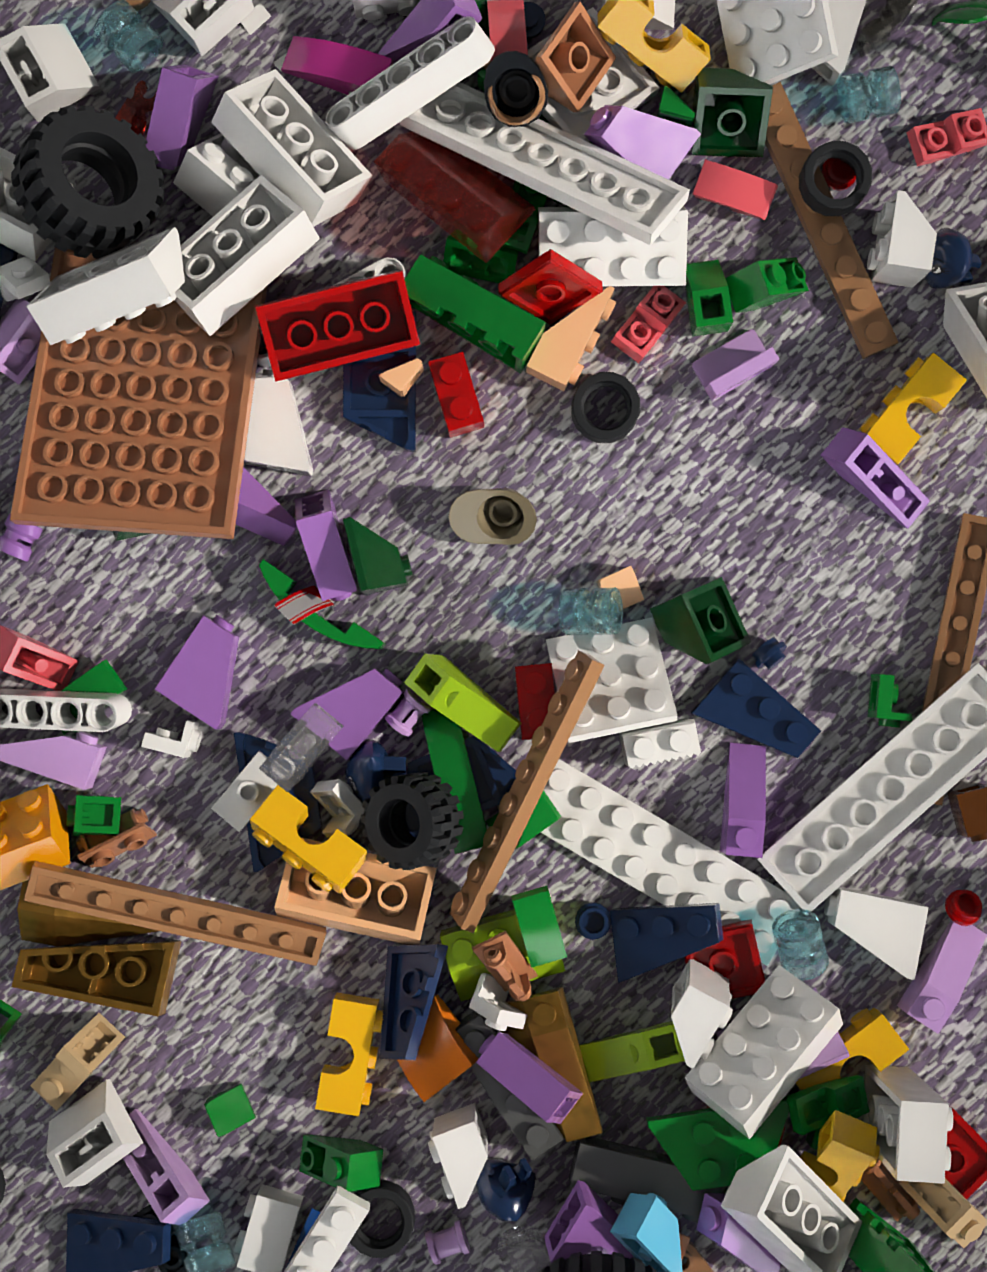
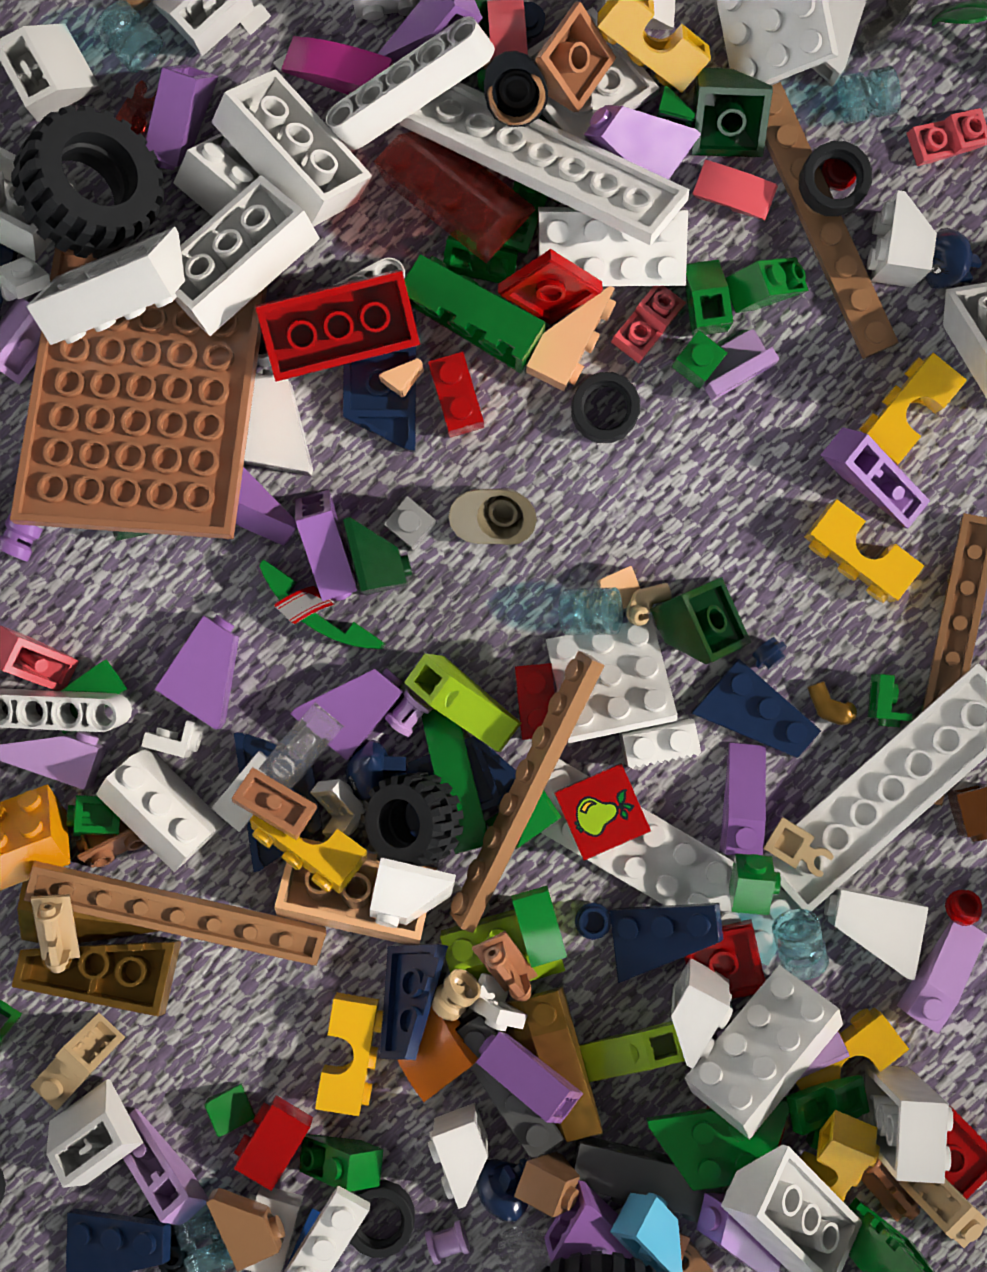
none -> tan hinge [31,894,80,973]
none -> white slope [96,748,226,873]
none -> medium nougat slope [206,1188,285,1272]
none -> nougat plate [232,767,317,840]
none -> red brick [233,1095,313,1191]
none -> white slope [370,858,456,928]
none -> light grey brick [384,496,437,551]
none -> tan wheel [431,969,481,1021]
none -> medium nougat slope [514,1151,580,1218]
none -> red tile [554,763,651,860]
none -> tan arm [626,583,672,626]
none -> green brick [672,330,728,389]
none -> green brick [729,854,781,915]
none -> tan plate [763,817,834,877]
none -> yellow arch [804,499,924,603]
none -> pearl gold arm [807,681,857,725]

